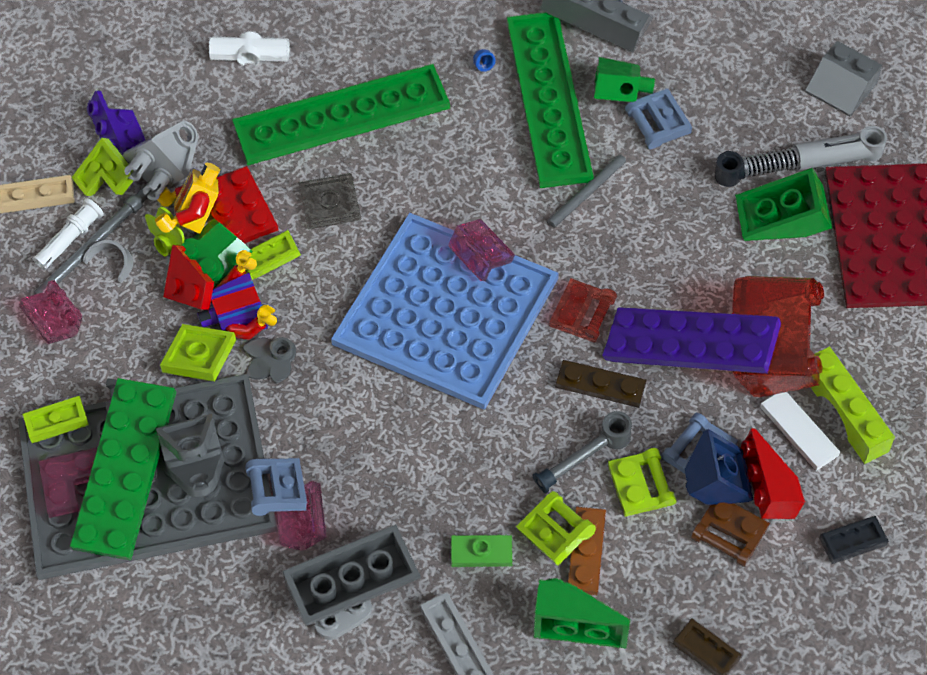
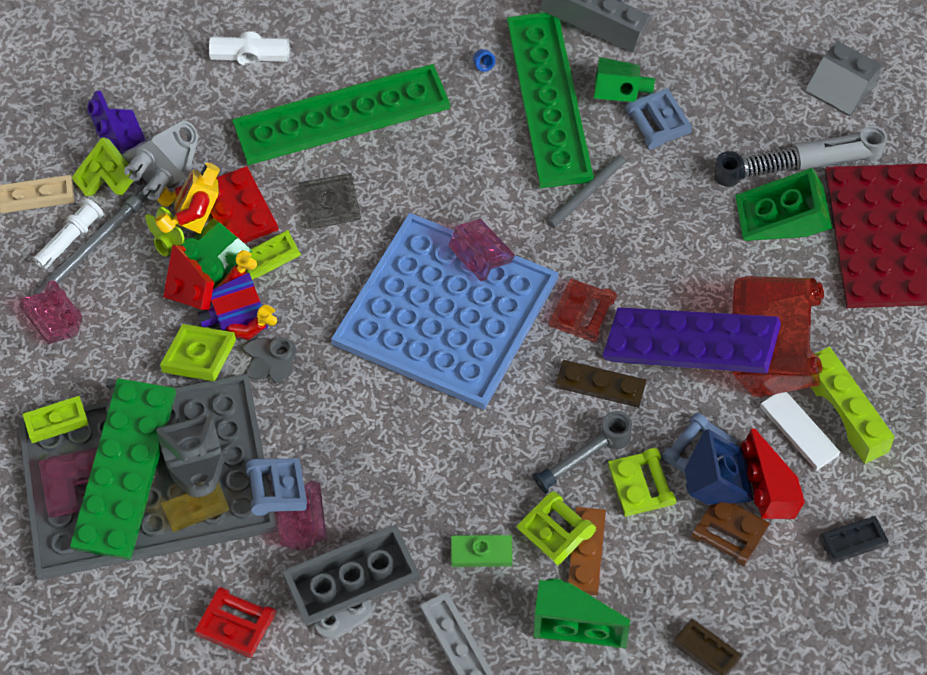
light grey helmet [83,240,133,283] -> none
none -> clear yellow plate [161,482,229,532]
none -> red plate [195,587,276,659]

